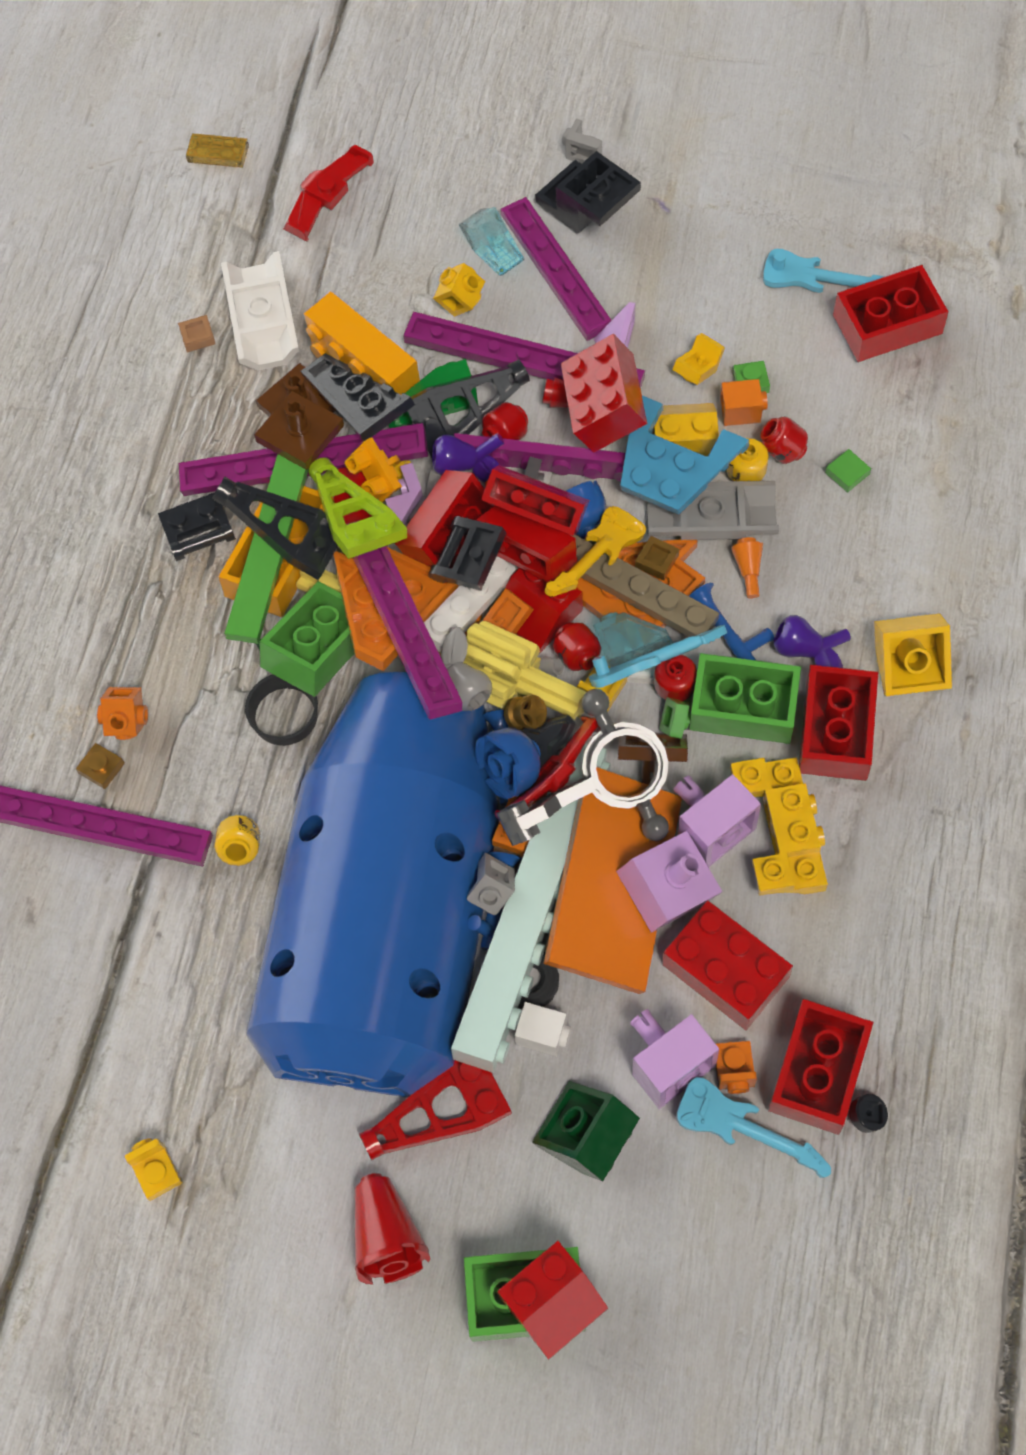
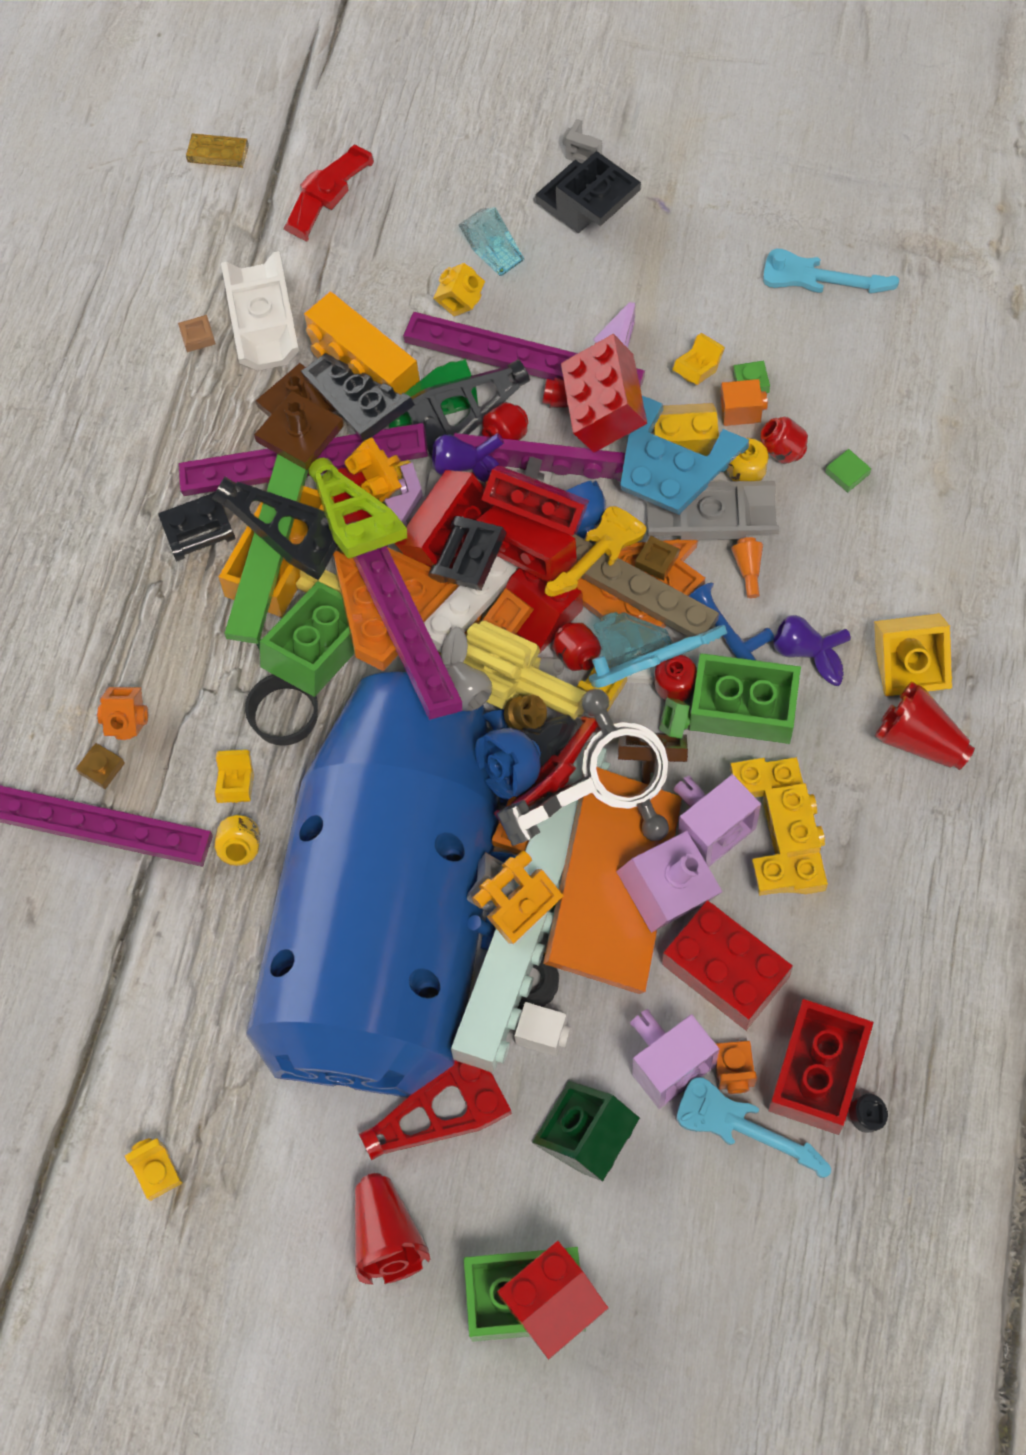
magenta tile [500,197,612,341] -> none
red brick [799,665,879,781] -> none
red brick [833,265,949,362] -> none
none -> yellow bracket [215,750,254,803]
none -> light orange plate [472,850,564,944]
none -> red cone [875,681,975,770]

